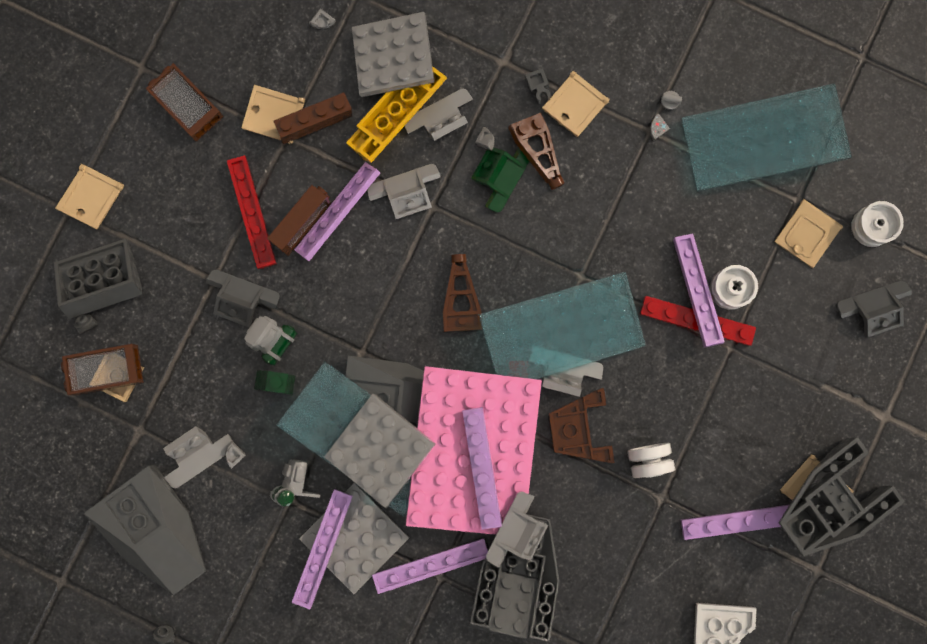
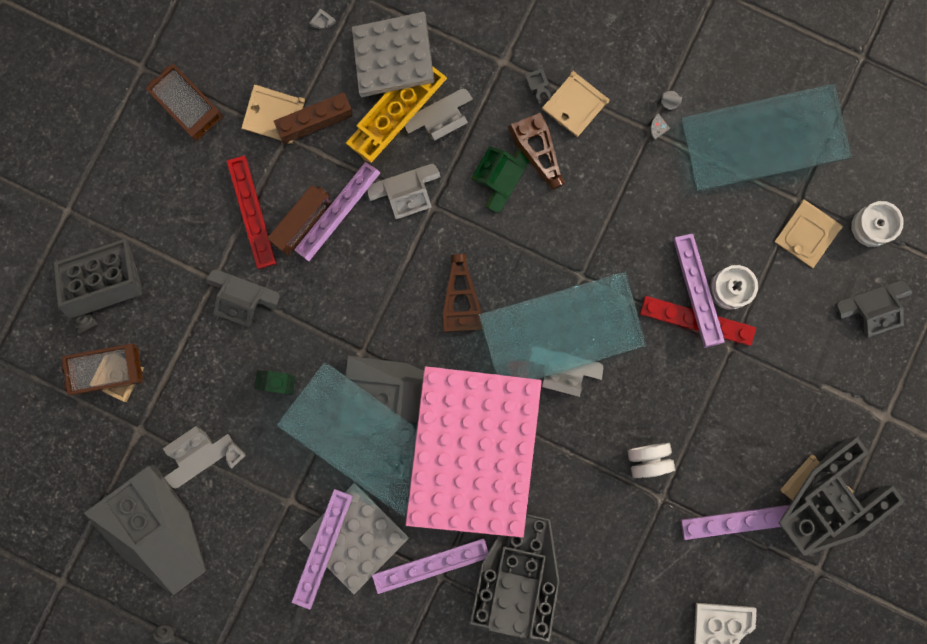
tan container [55,164,124,230] -> none
light grey piece [244,316,297,366] -> none
light grey piece [270,460,320,506] -> none
light grey plate [325,394,436,508] -> none
lavender plate [462,407,502,530] -> none
light grey tile [475,127,494,151] -> none
light grey plate [486,492,548,567] -> none
reddish brown wing [549,388,615,463] -> none

